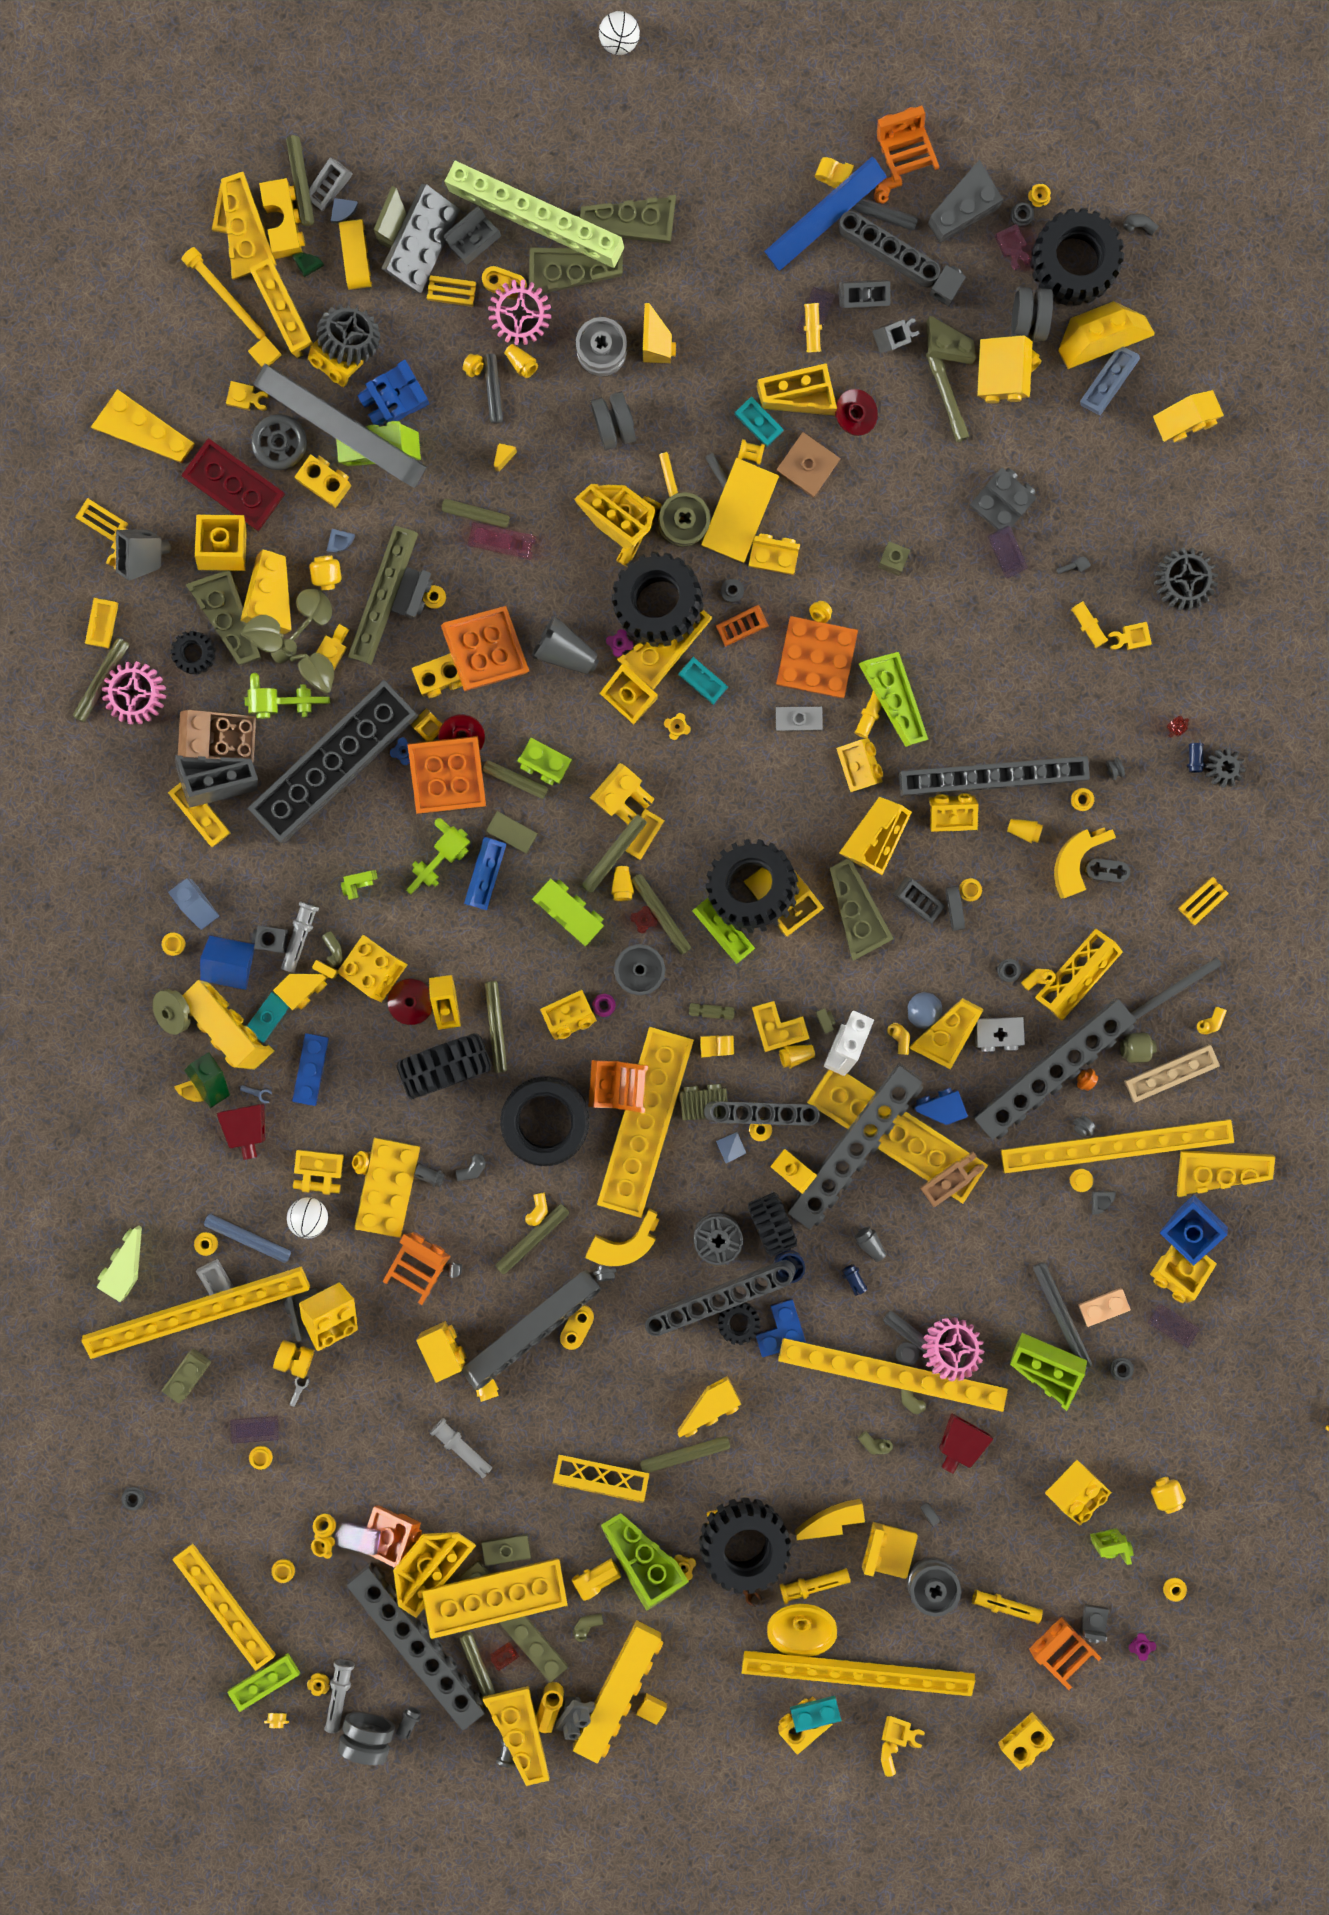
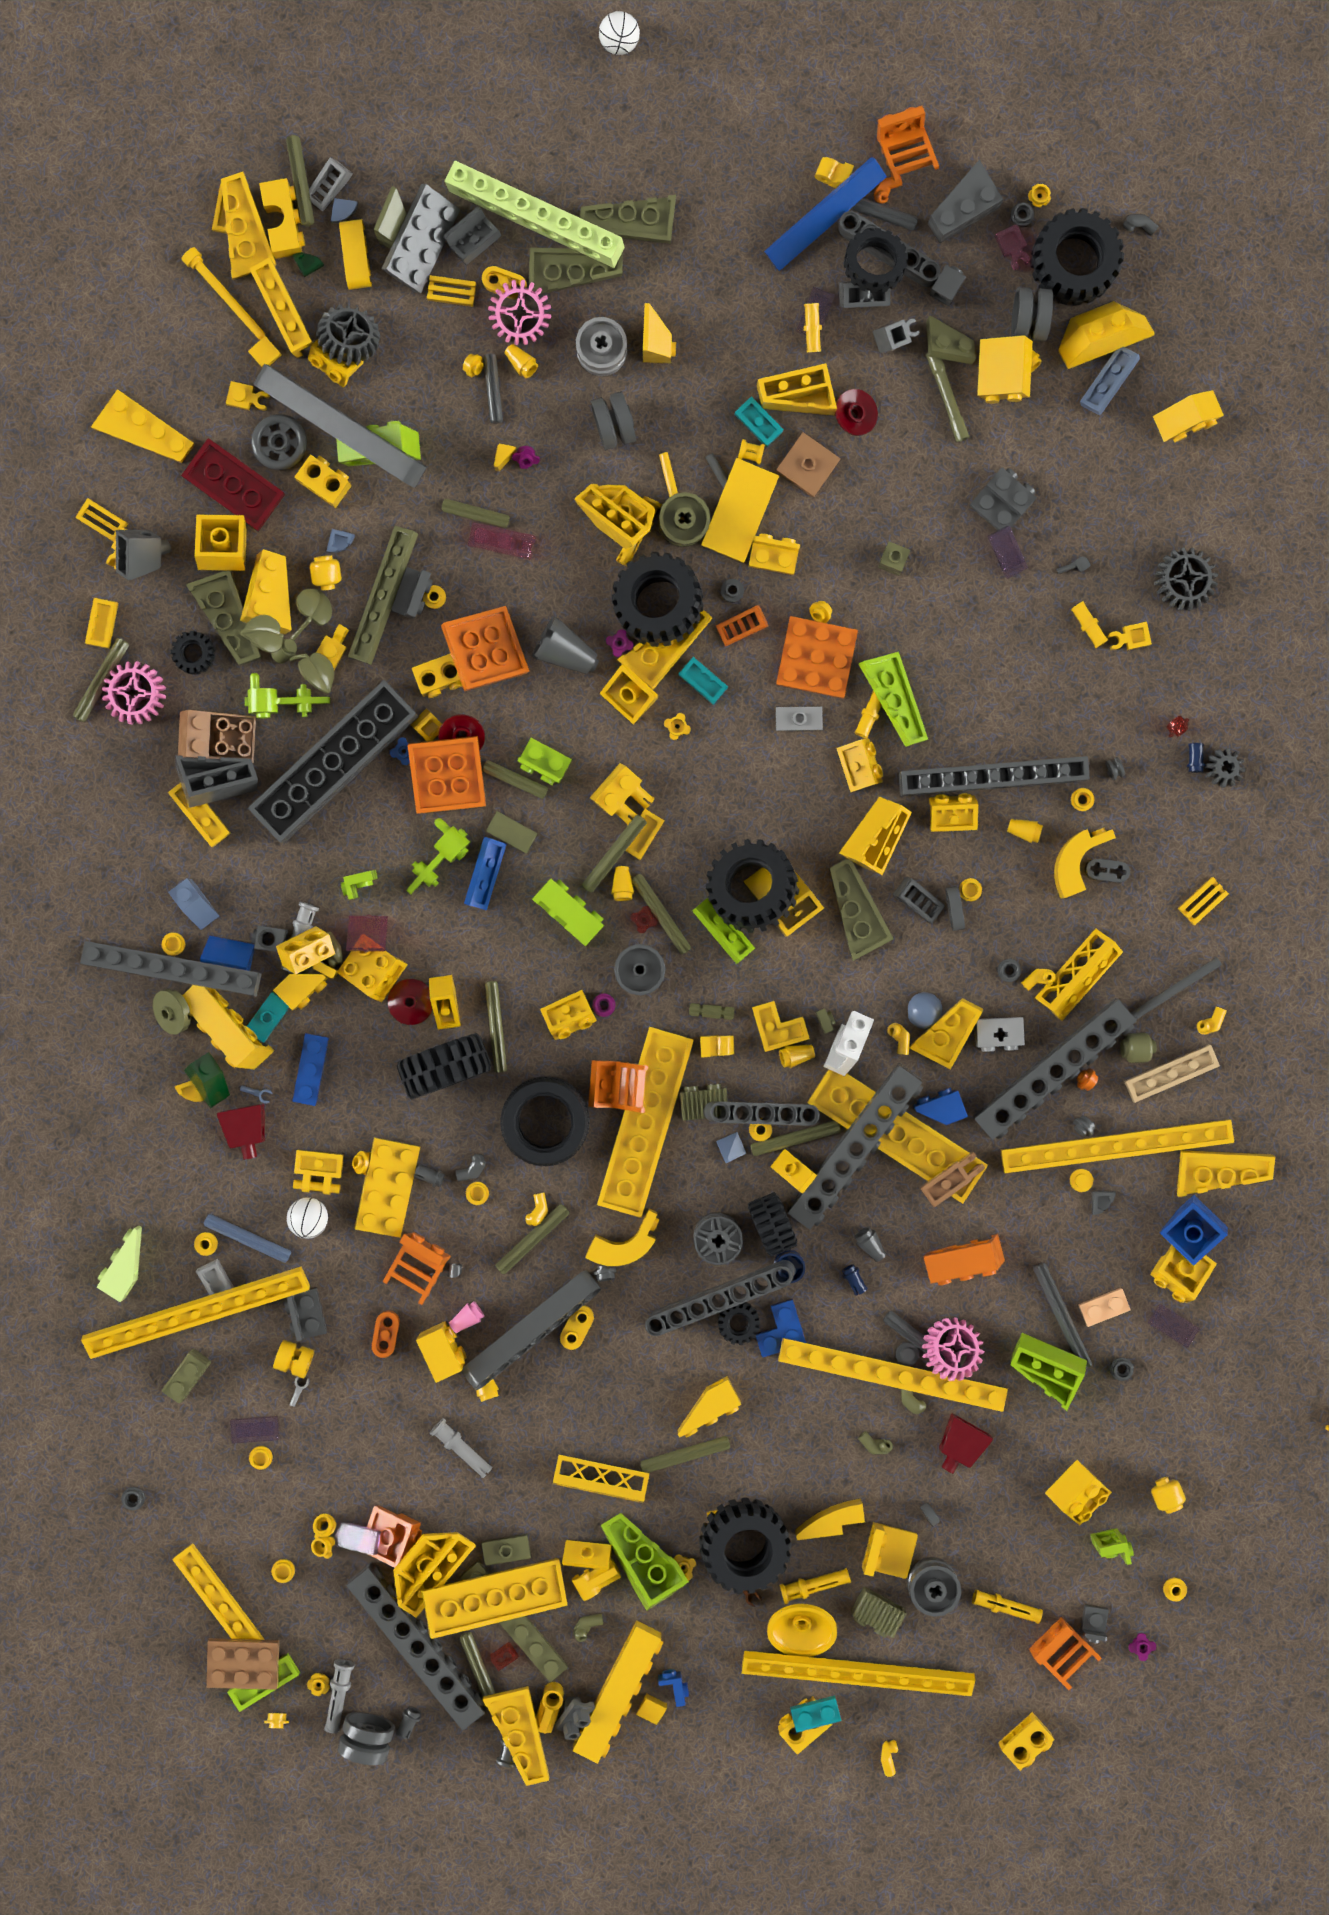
yellow slope [299,1282,358,1351] -> none
blue hips [357,360,430,426] -> none
yellow plate [881,1716,925,1748] -> none
none -> dark grey plate [80,941,261,997]
none -> medium nougat plate [207,1638,279,1690]
none -> yellow brick [276,926,335,975]
none -> clear pink piece [346,914,388,953]
none -> orange plate [372,1310,400,1358]
none -> bright pink cone [448,1301,484,1334]
none -> yellow plate [466,1182,489,1205]
none -> magenta plate [512,446,540,469]
none -> yellow plate [562,1540,612,1570]
none -> blue bracket [658,1669,689,1707]
none -> olive axle [751,1121,841,1156]
none -> black tyre [843,228,908,293]
none -> olive brick [851,1586,907,1638]
none -> orange wedge [924,1234,1005,1285]

